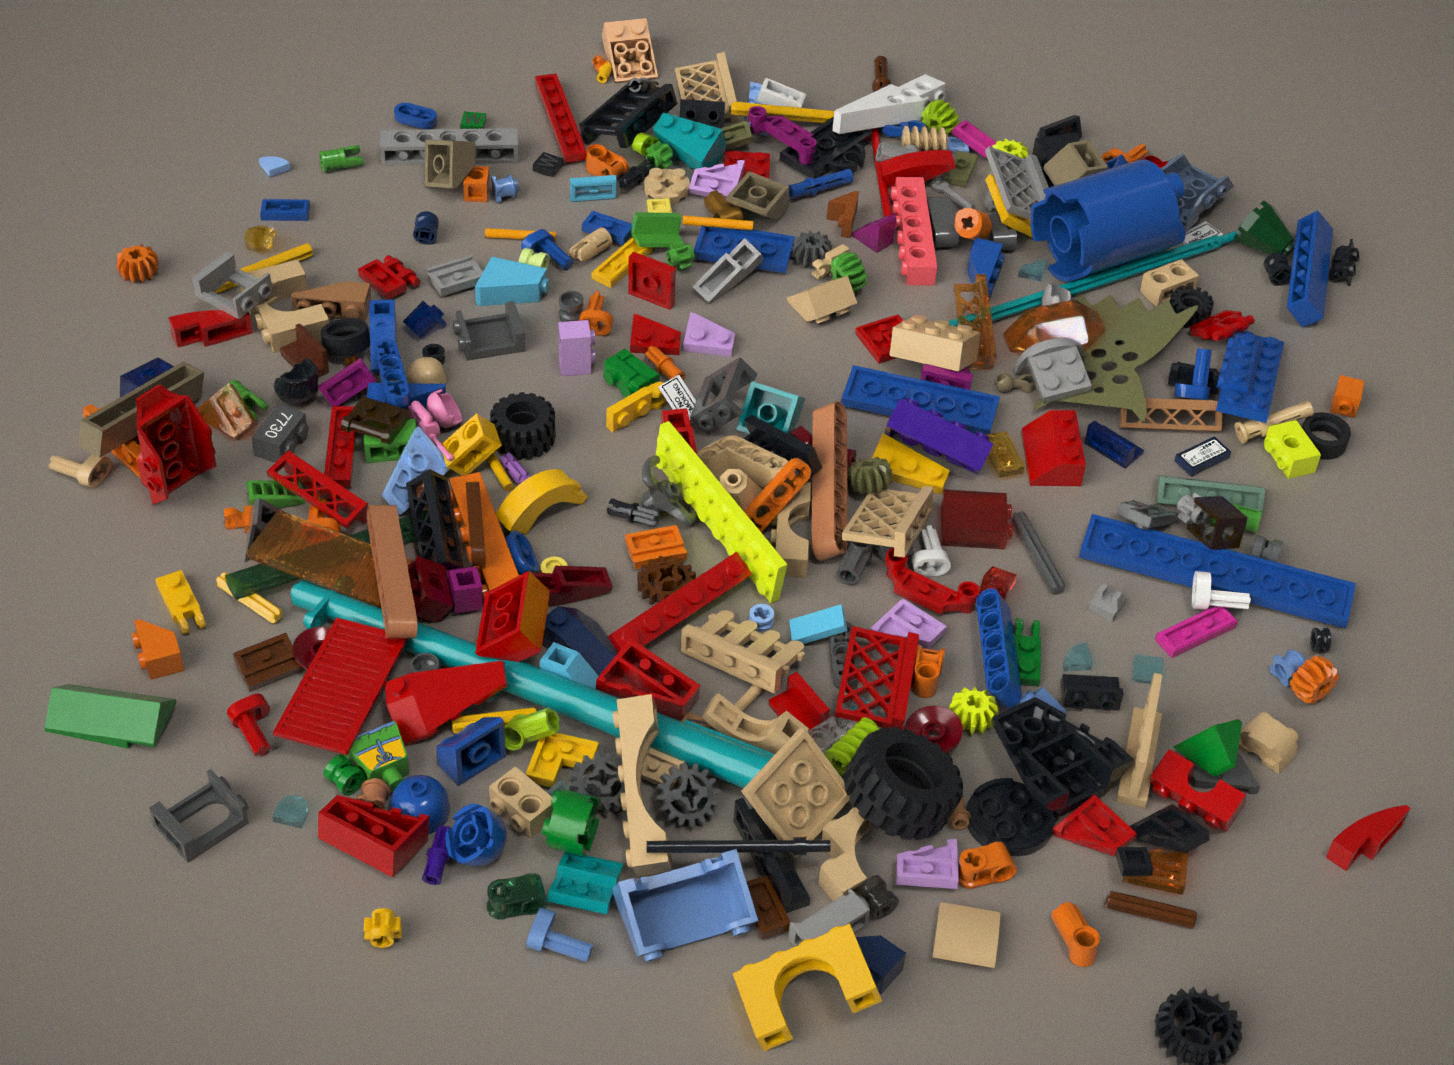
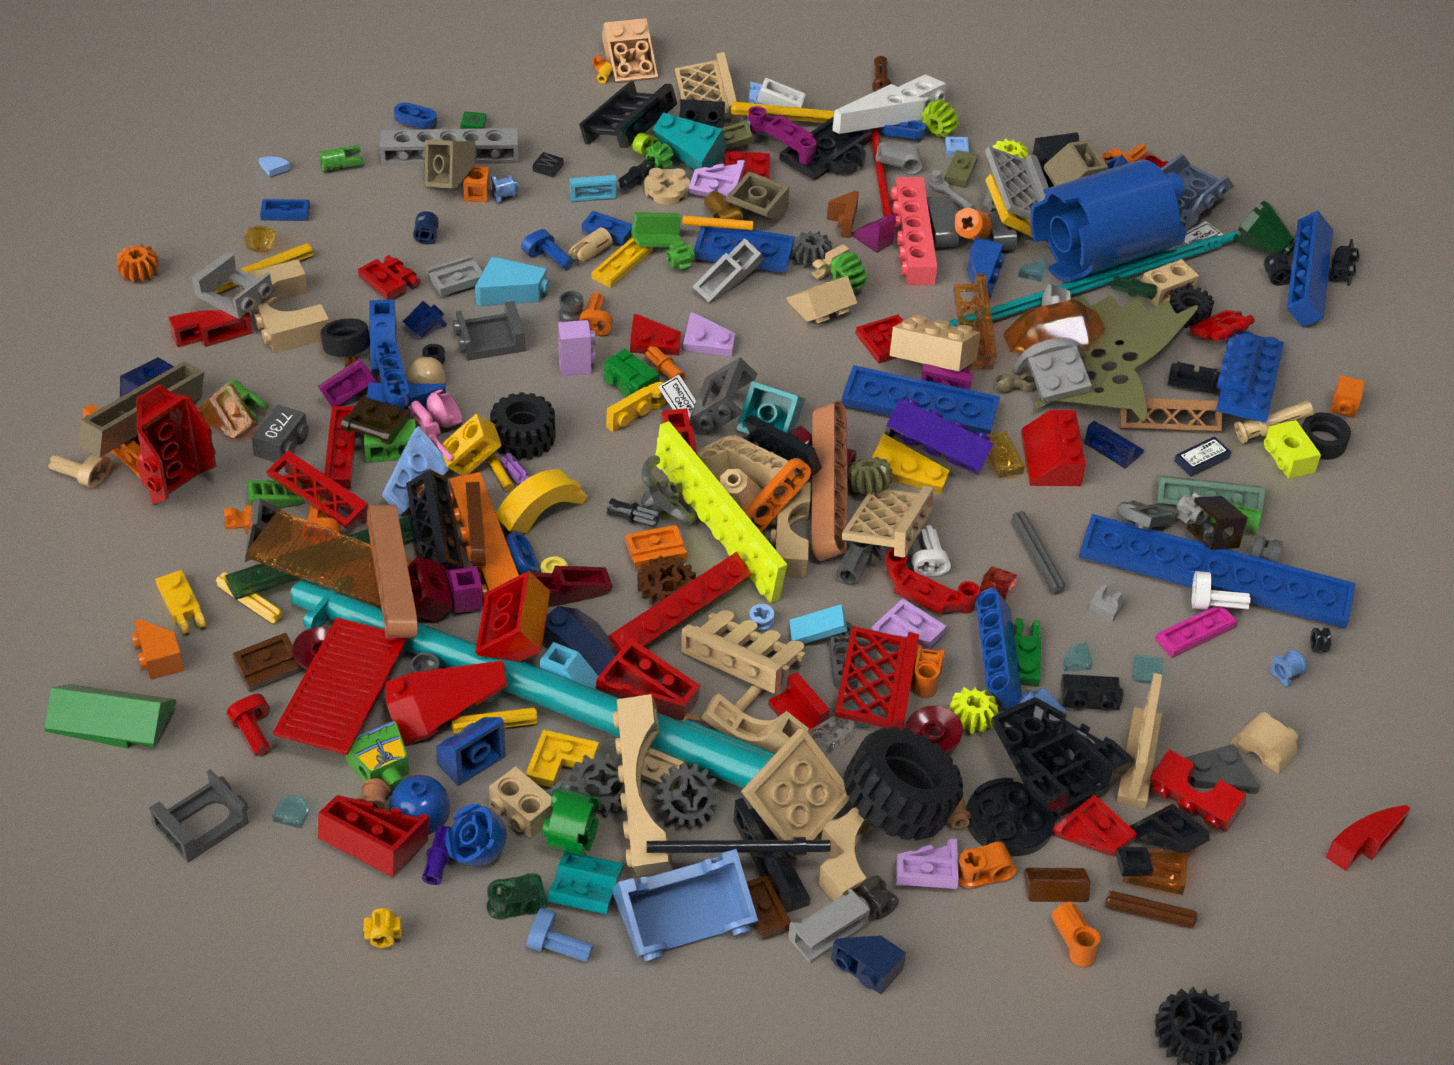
black hair [274,358,319,405] -> none
copper panel [280,323,329,378] -> none
medium nougat slope [291,281,372,321] -> none
green wheel [323,754,365,796] -> none
light orange bar [485,228,556,241] -> none
lime piece [504,707,560,750] -> none
yellowish green wheel [519,248,550,270] -> none
red plate [535,73,587,163] -> none
orange piece [586,144,629,179] -> none
red plate [628,251,676,310] -> none
black pin [629,77,660,94] -> none
light yellow tile [646,198,672,213] -> none
yellow arch [732,924,882,1052] -> none
blue pin [788,169,854,199] -> none
lime piece [824,717,879,776] -> none
red slope [880,150,956,189] -> none
tan piece [901,126,948,151] -> none
tan slope [932,902,1001,968] -> none
clear red brick [941,489,1013,550] -> none
dark pink tile [952,120,996,158] -> none
black tile [1037,115,1082,138] -> none
green slope [1173,719,1242,777] -> none
blue piece [1174,348,1212,400] -> none
orange gear [1289,656,1340,704] -> none
none -> reddish brown slope [1025,868,1090,902]
none -> clear green axle [1111,276,1157,300]

